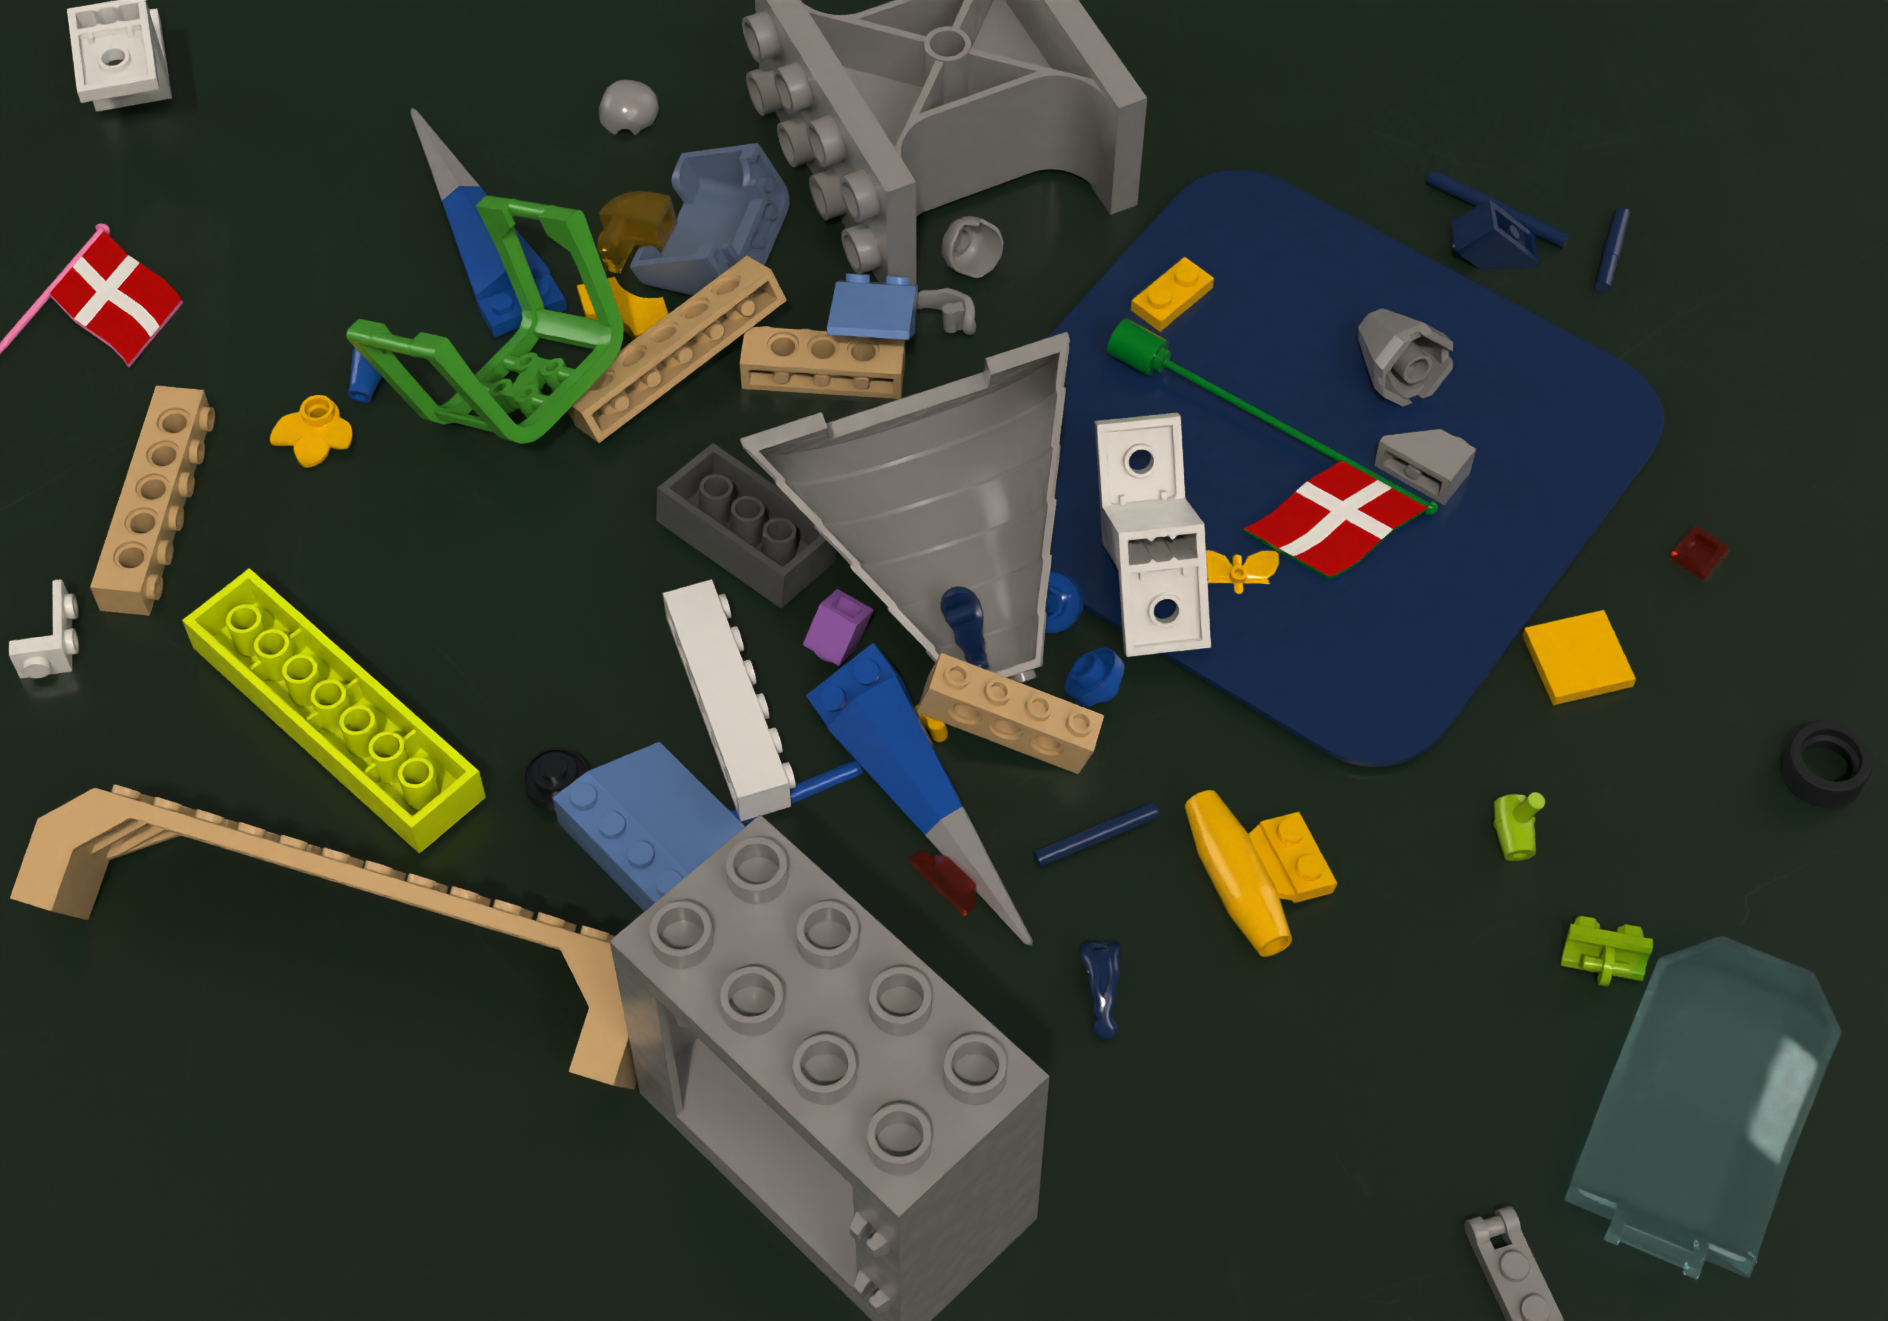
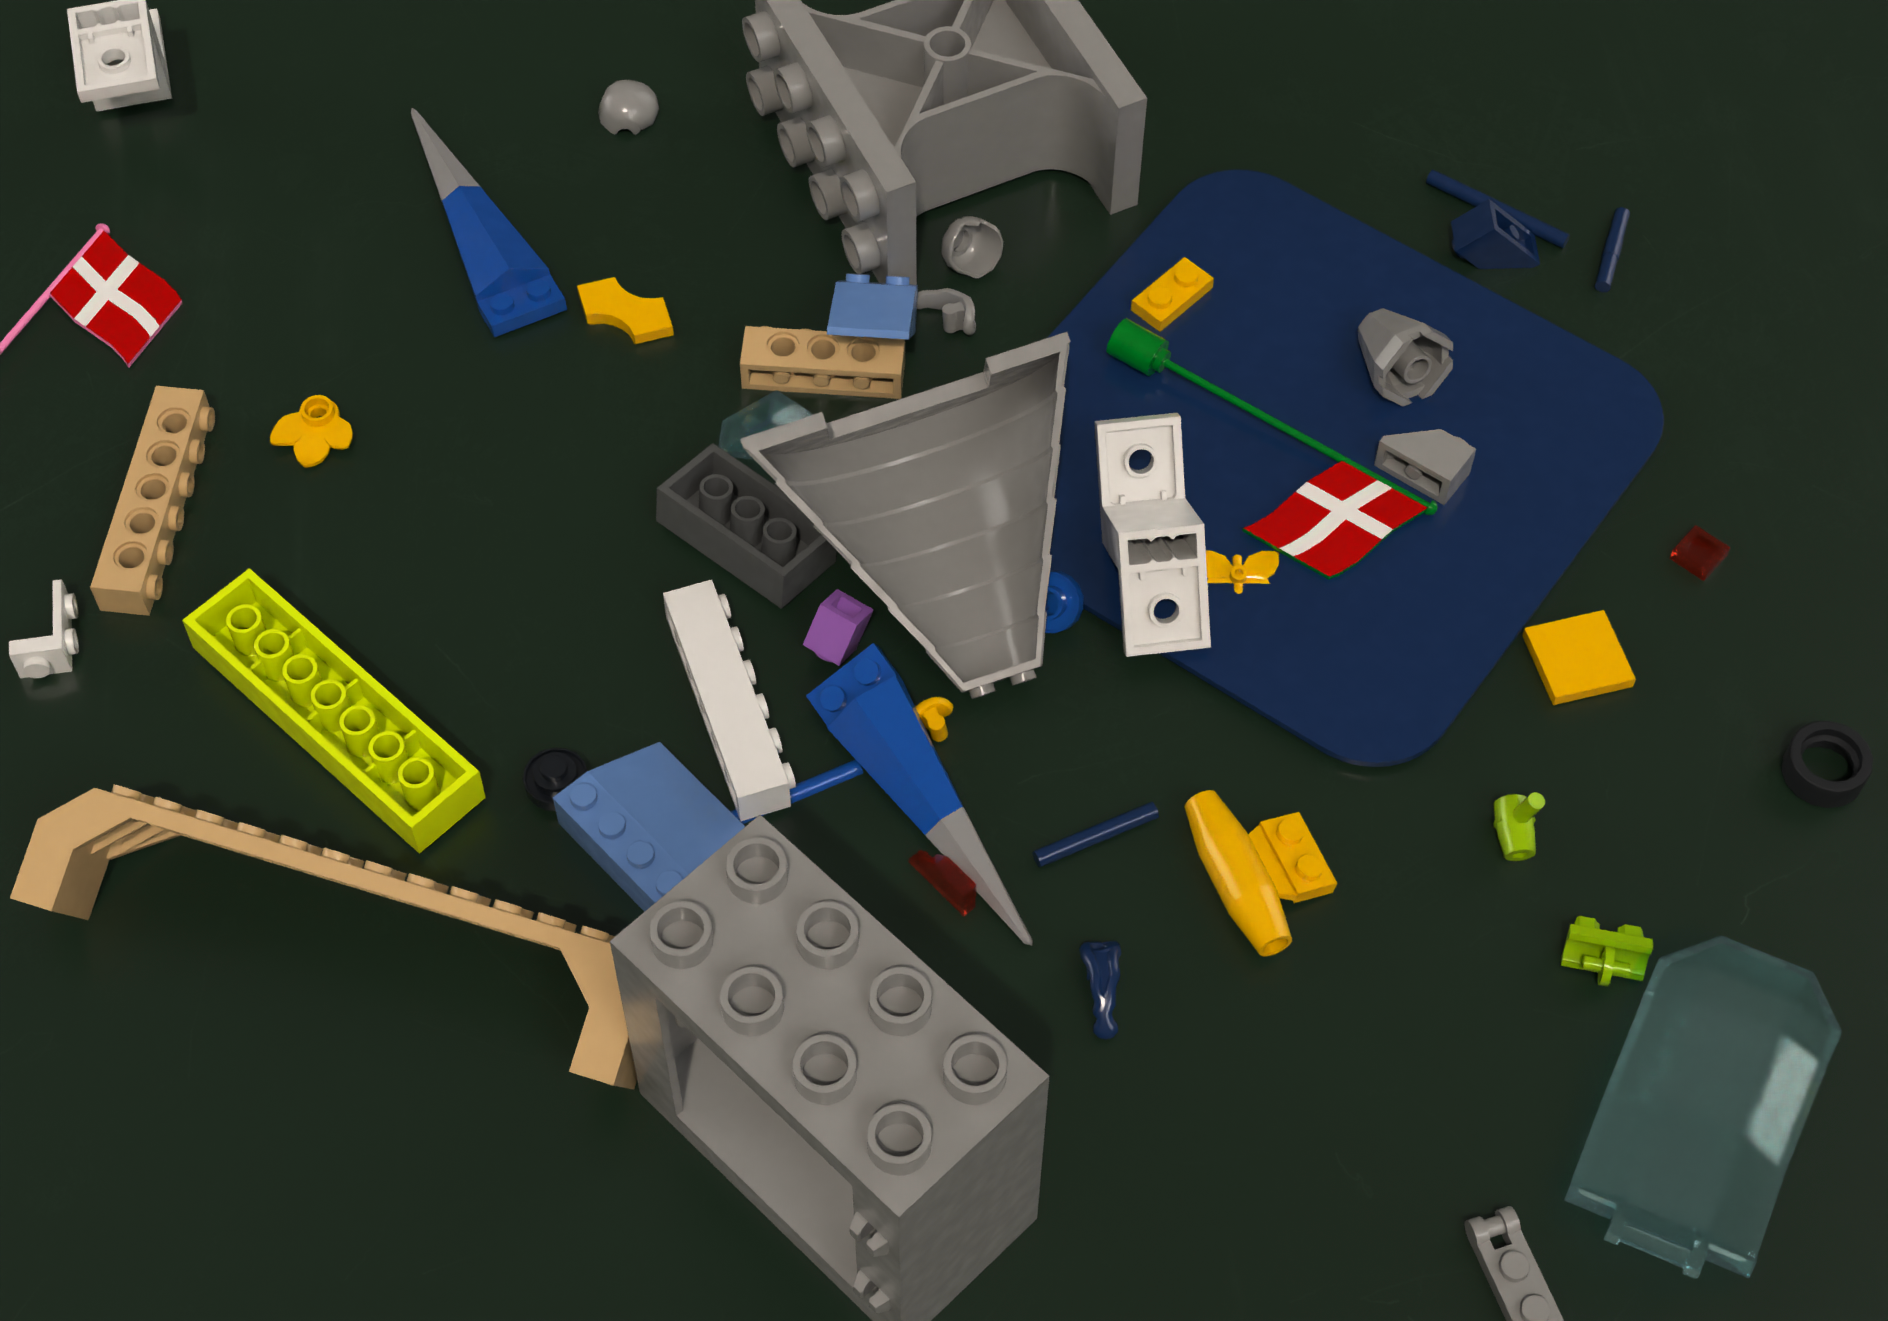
bright green windscreen [346,195,623,444] -> none
blue cone [347,348,383,403] -> none
tan brick [567,255,787,443] -> none
clear yellow brick [597,191,678,274] -> none
sand blue windscreen [630,143,789,296] -> none
tan brick [916,653,1104,774] -> none
dark blue piece [940,586,988,670] -> none
blue plate [1065,647,1125,707] -> none
none -> clear light blue slope [718,390,812,459]

